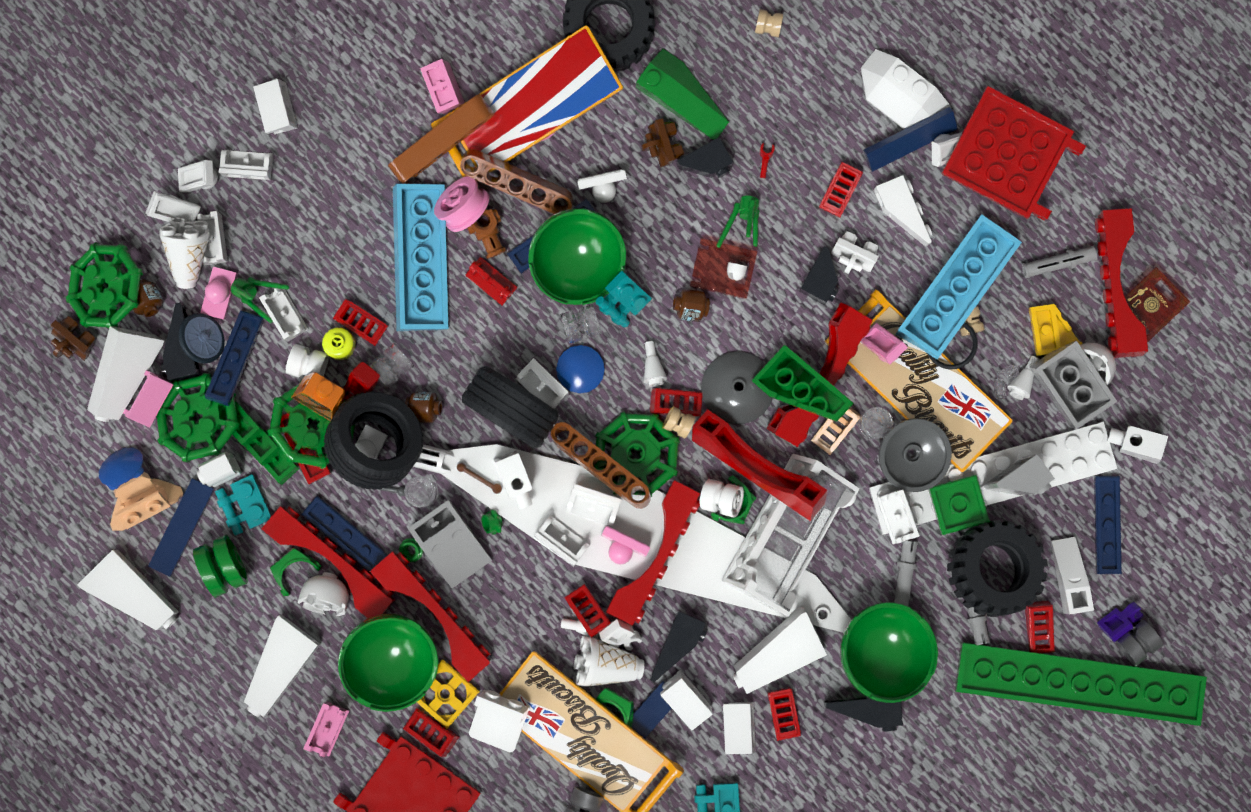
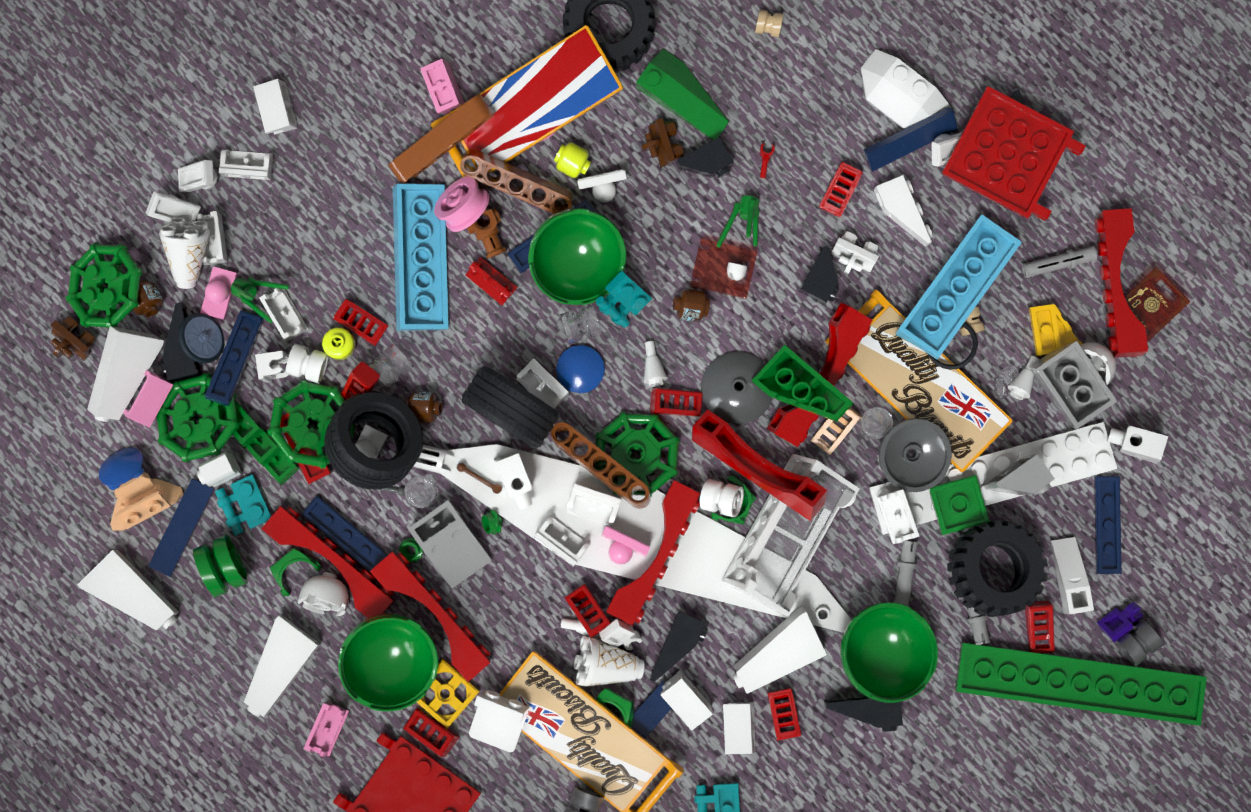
orange torso [291,372,345,421] -> none
tan wheel [663,406,695,439] -> none
bright pink tile [861,323,908,364] -> none
none -> white hinge [255,351,289,383]
none -> neon yellow head [554,142,591,178]

